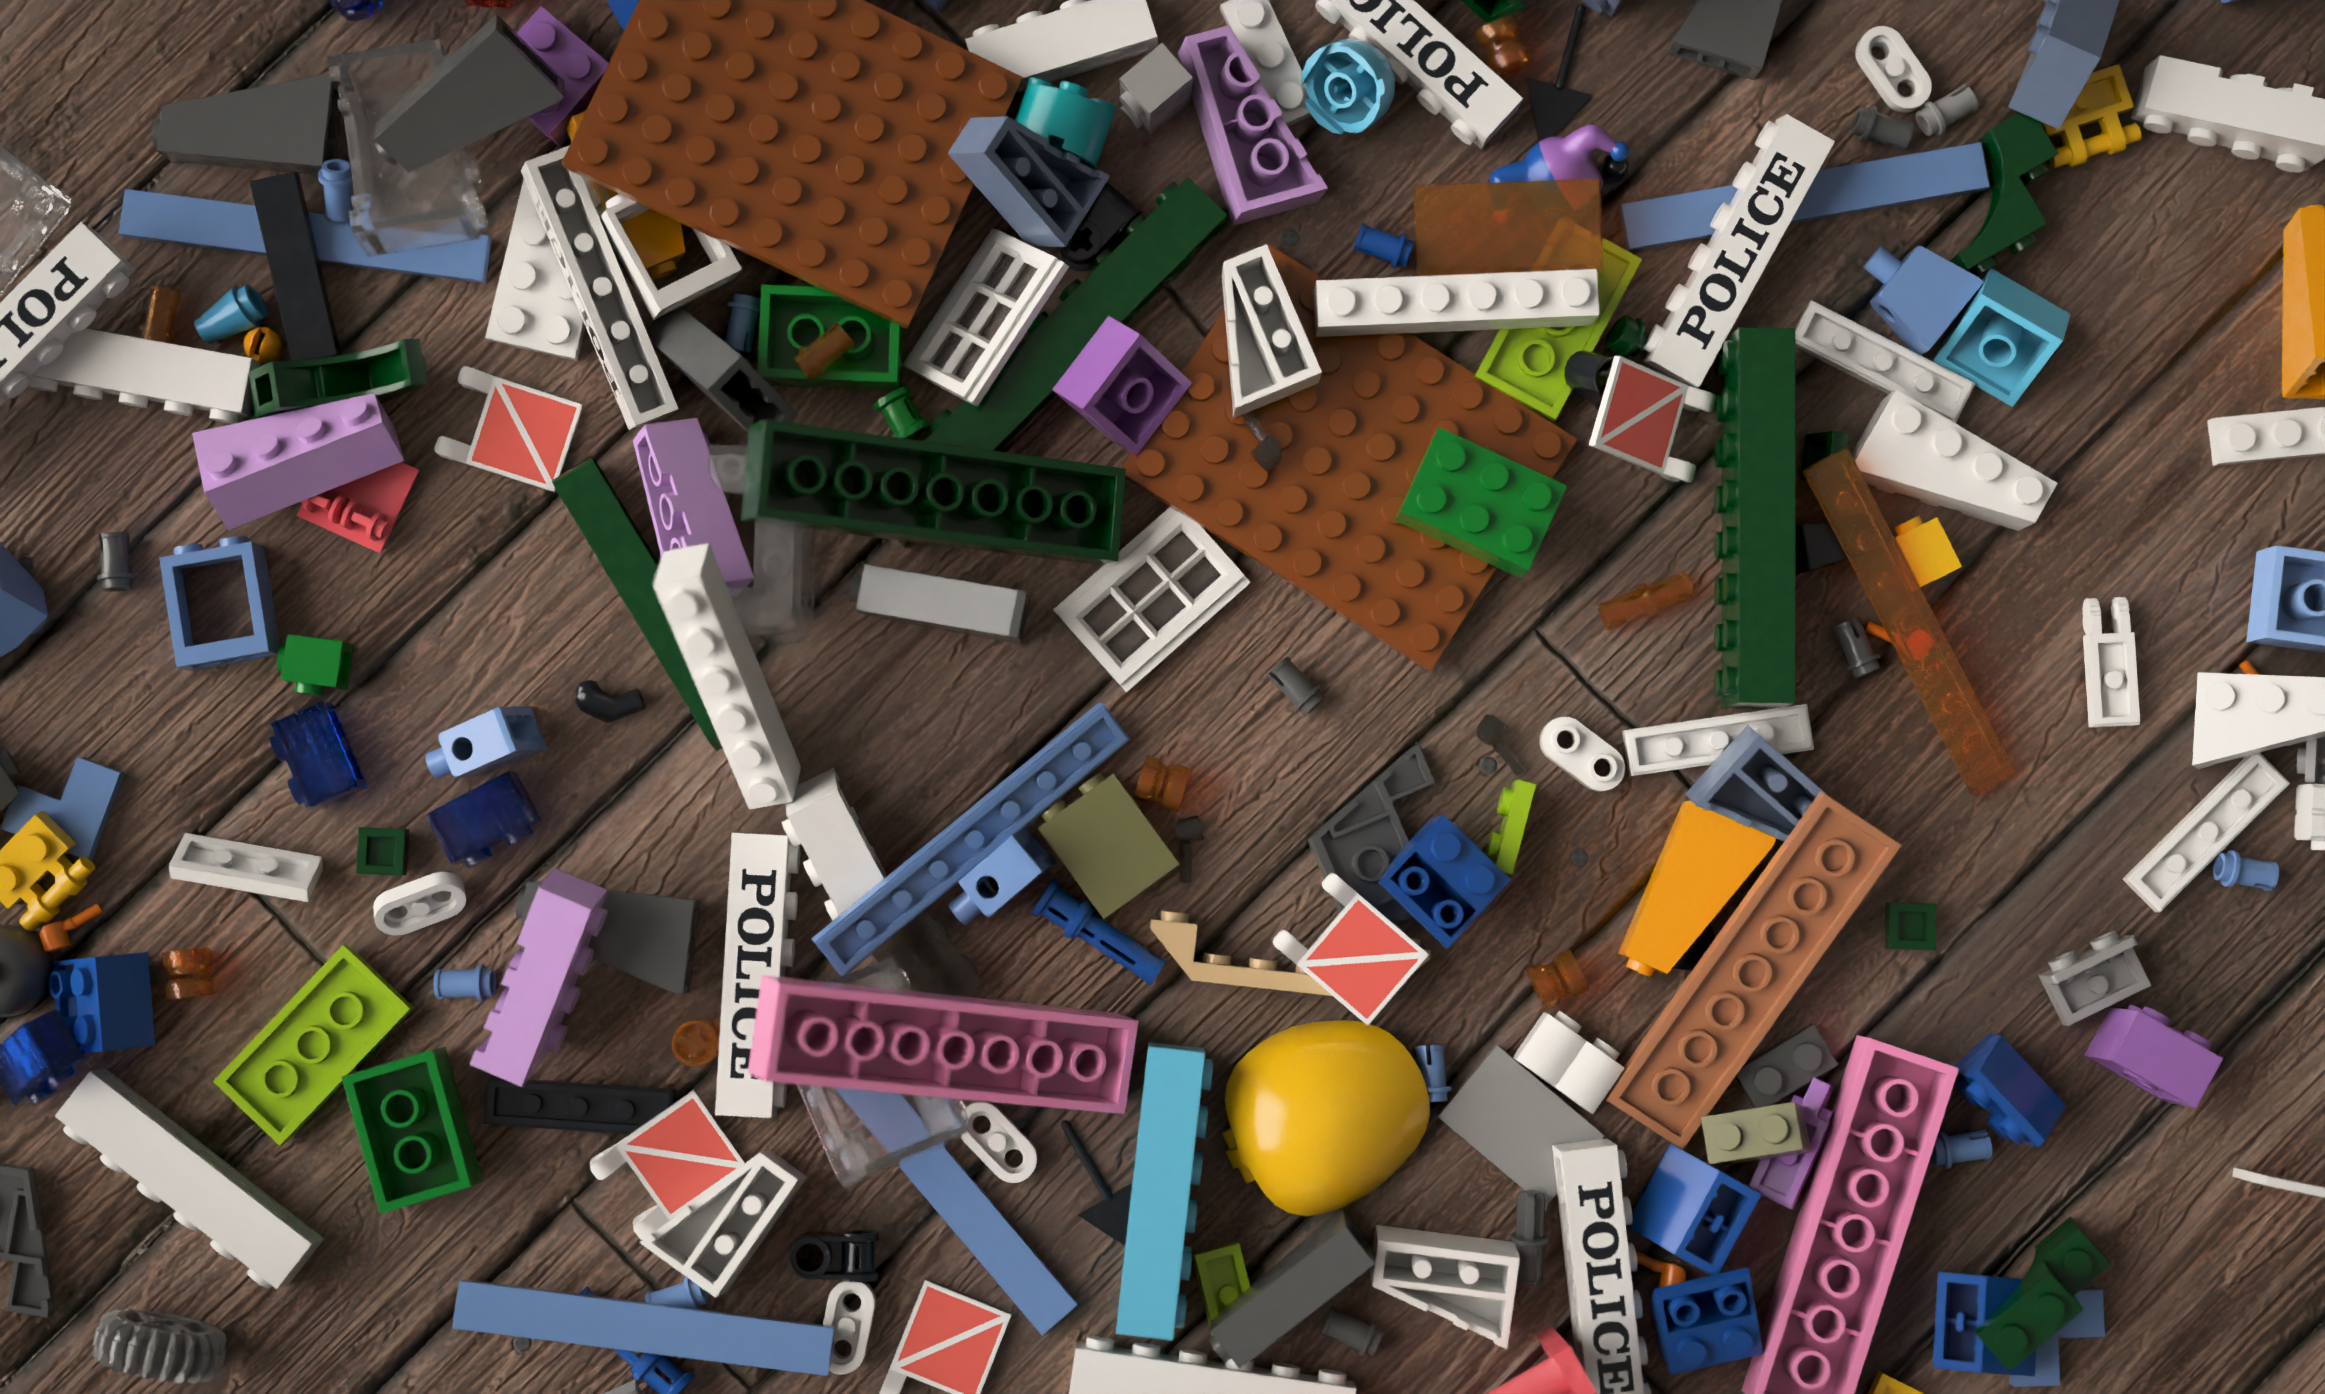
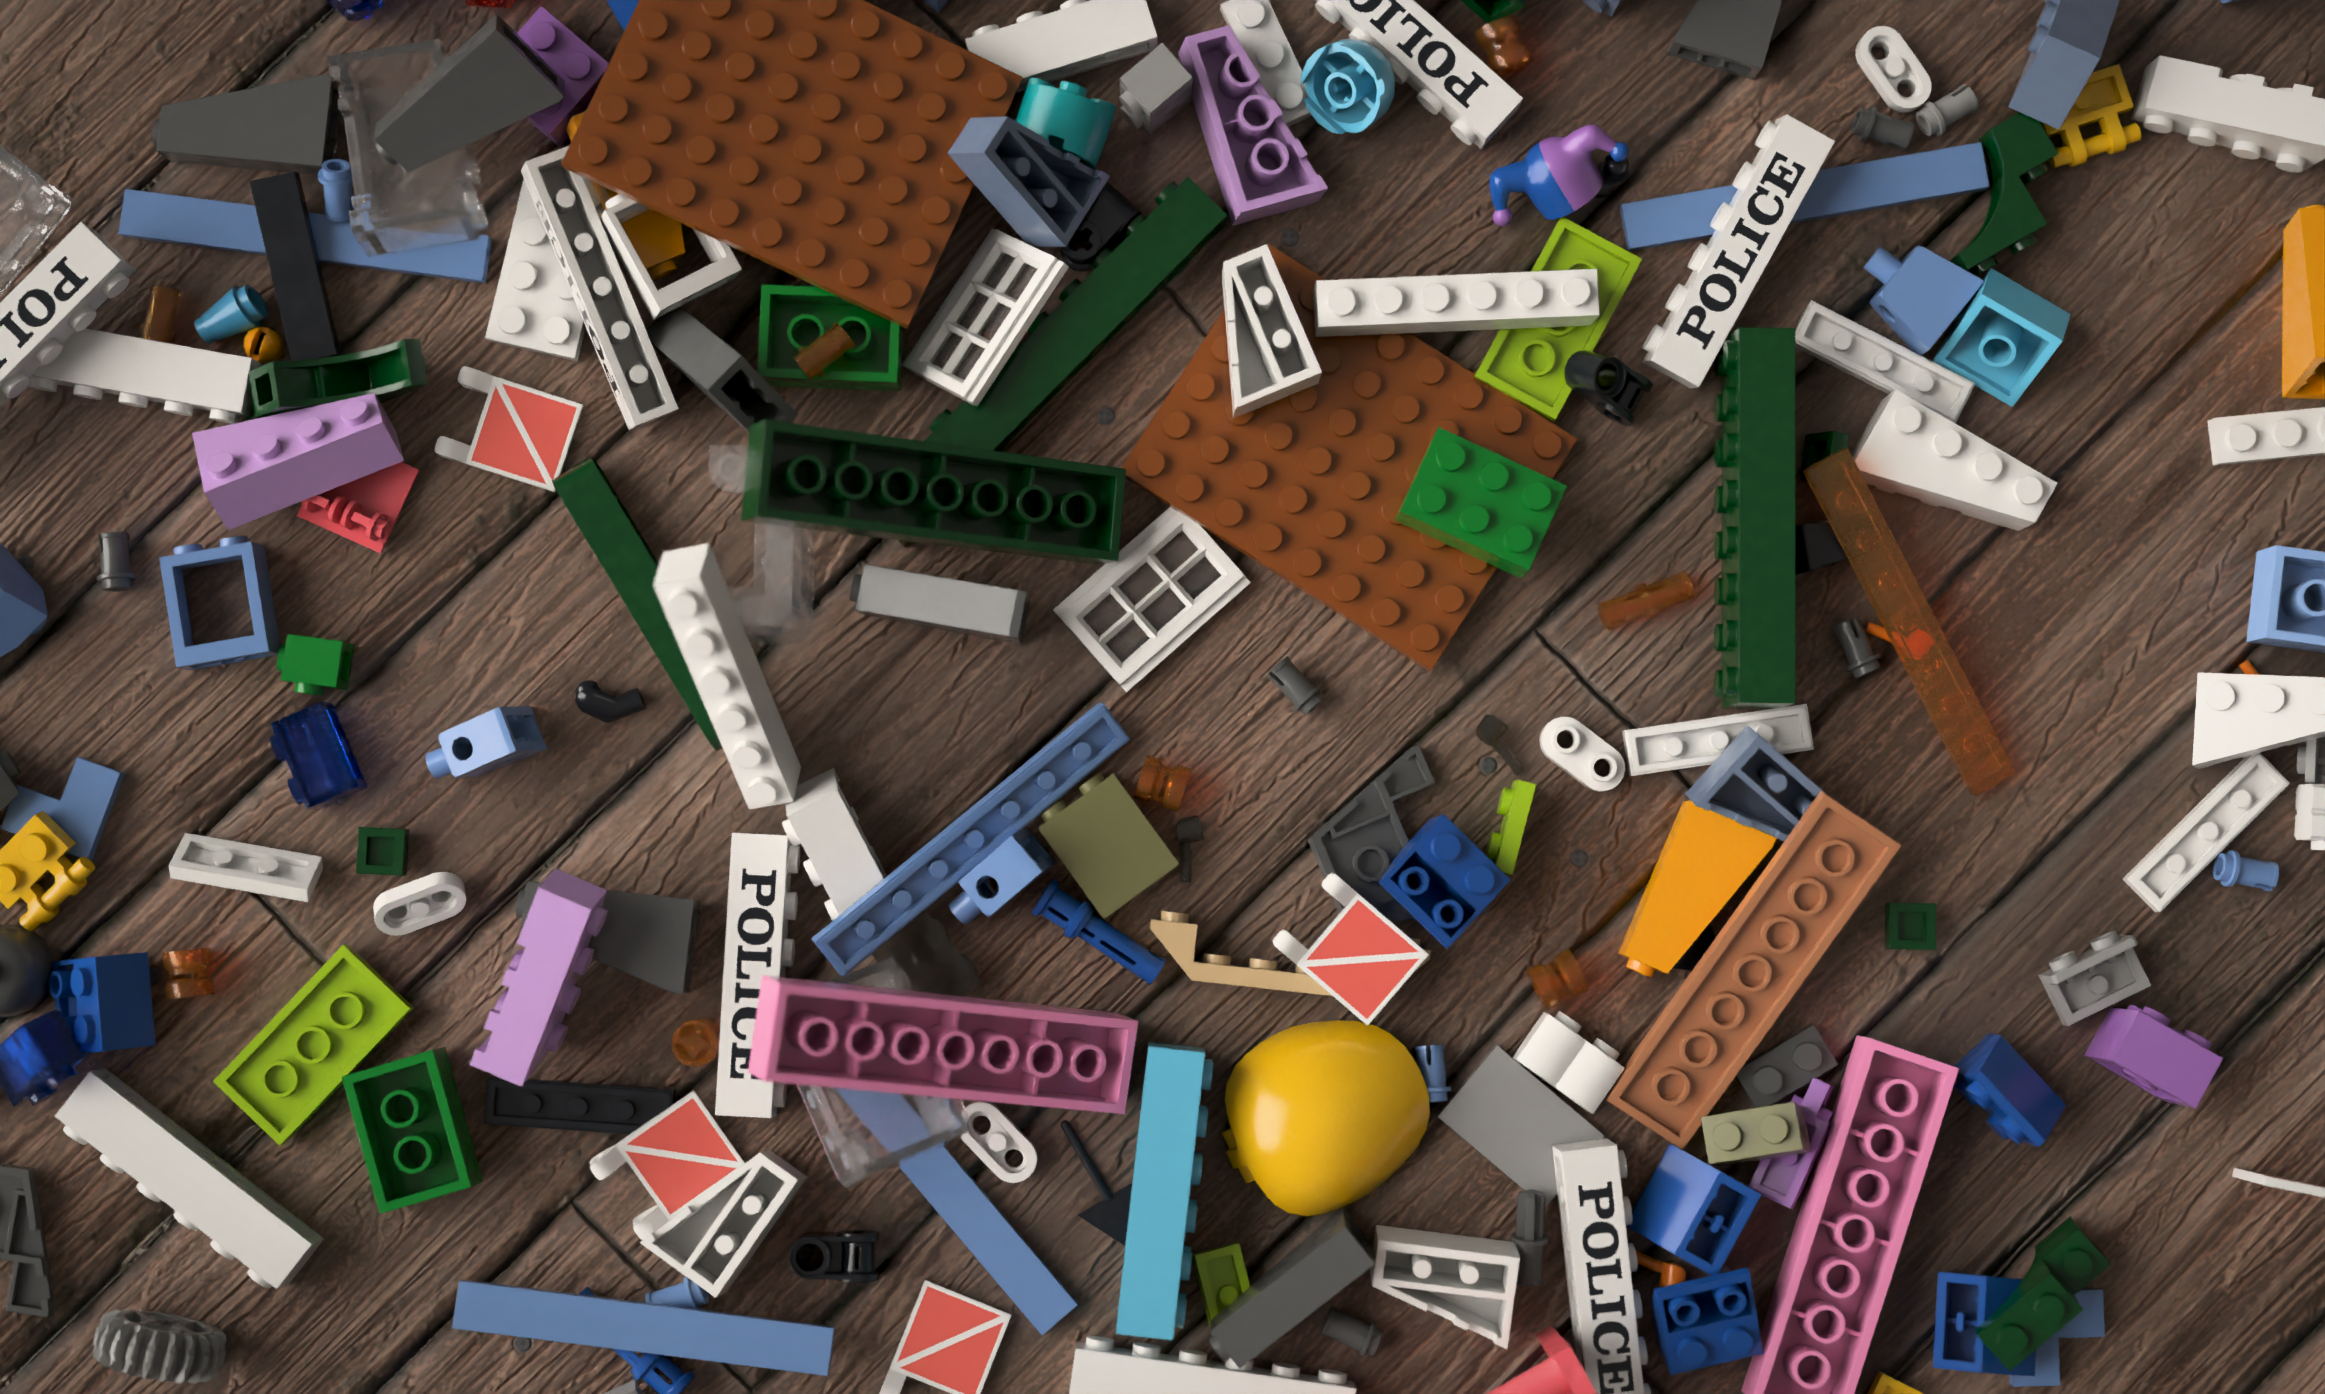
orange hand [40,903,104,952] -> none
clear blue brick [426,771,542,868] -> none
medium blue pin [433,964,496,1002] -> none
lavender wedge [633,418,754,601] -> none
medium blue pin [725,293,761,354] -> none
white plate [823,1281,876,1374] -> none
green bush [872,386,930,439] -> none
medium lavender brick [1052,316,1192,456] -> none
clear smoke hand [1242,411,1283,472] -> none
blue pin [1353,223,1415,269] -> none
clear orange tile [1414,177,1603,276] -> none
black piece [1526,4,1592,141] -> none
flag [1589,356,1716,483] -> none
dark green plate [1606,315,1648,357] -> none
yellow brick [1885,515,1962,591] -> none
medium blue pin [1930,1129,1992,1170] -> none
white hinge [2082,597,2140,728] -> none

